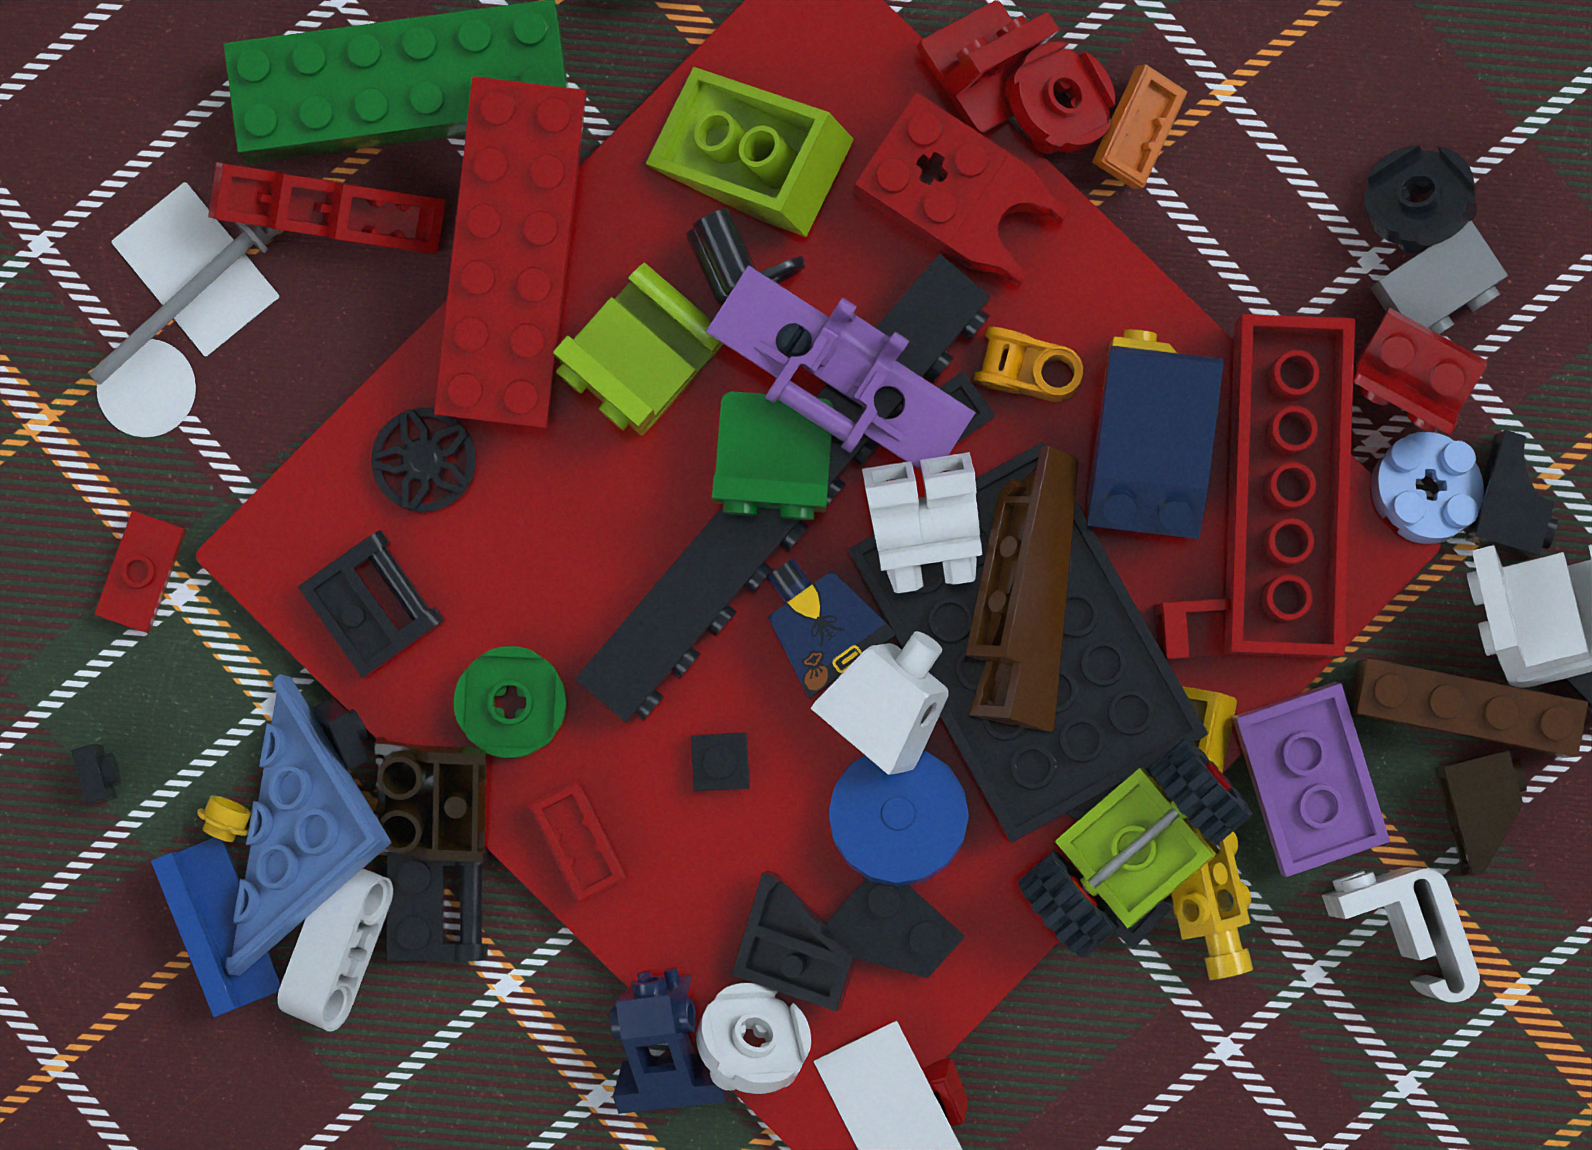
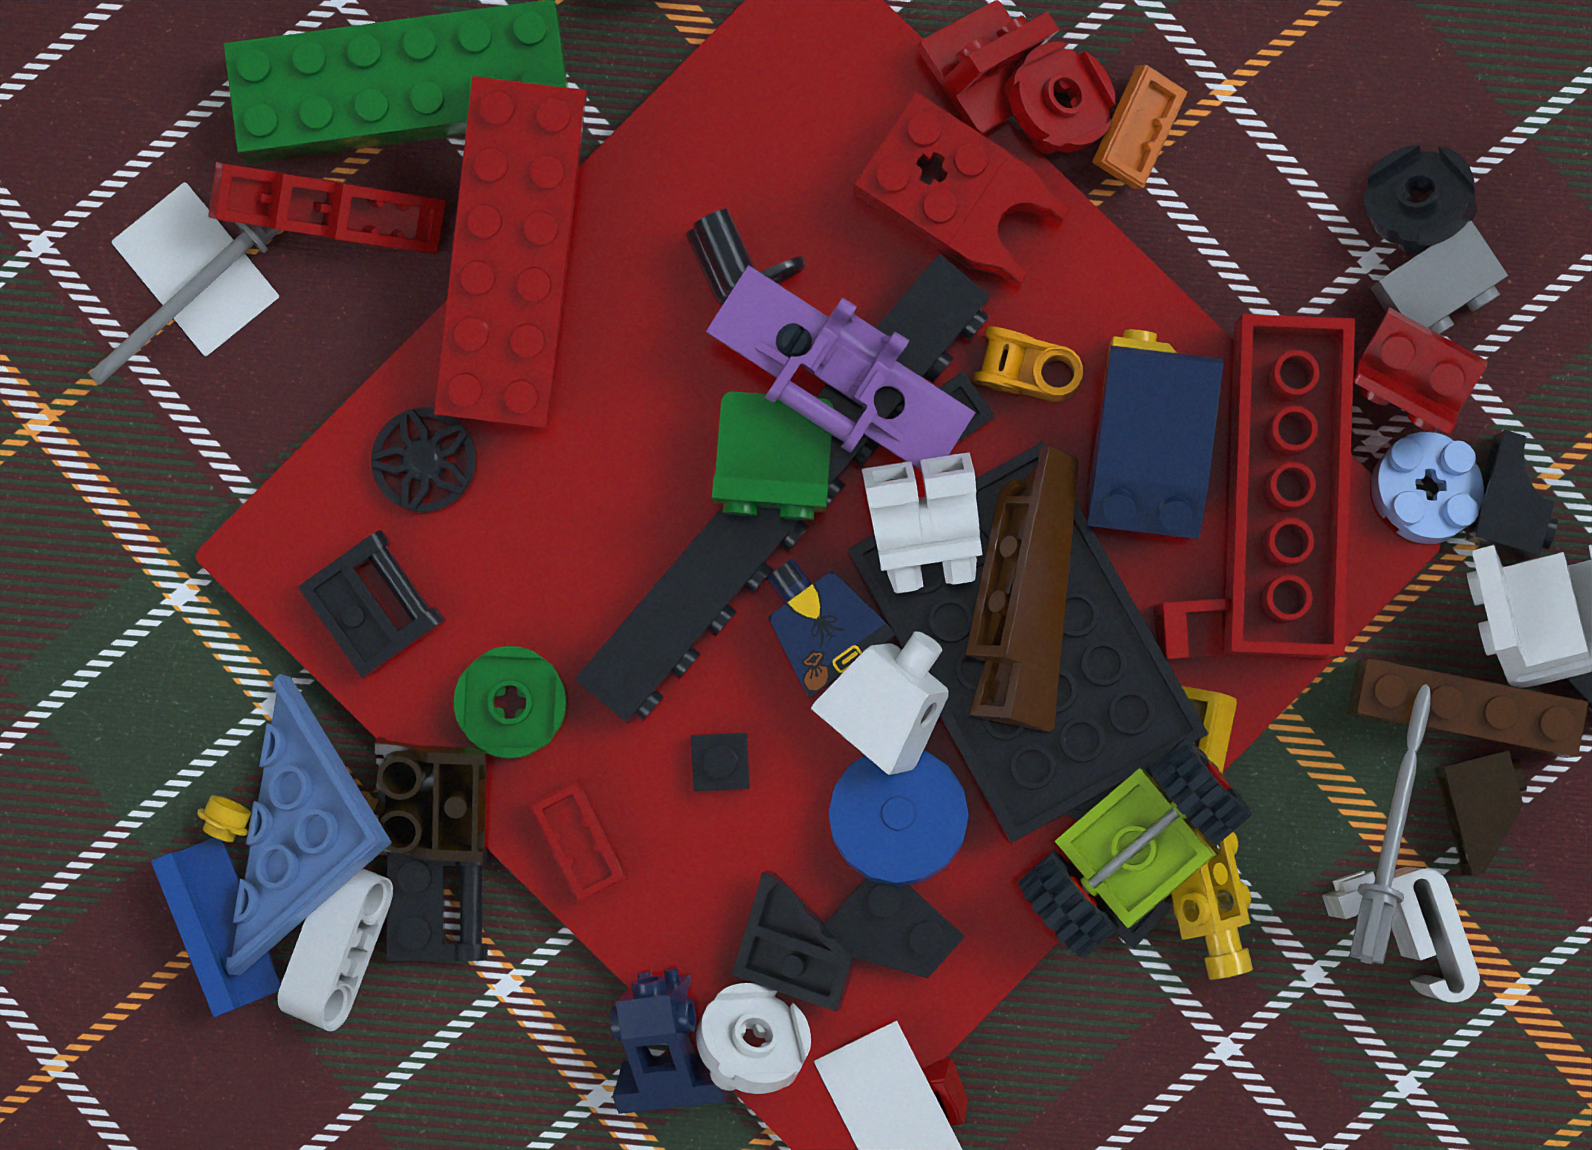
black plate [71,744,121,804] -> none
red plate [94,510,187,634] -> none
white sticker [97,339,196,437] -> none
black plate [312,697,369,770] -> none
lime piece [553,263,724,436] -> none
lime slope [646,67,854,237] -> none
medium lavender plate [1232,682,1390,877] -> none
none -> light grey piece [1349,684,1431,964]

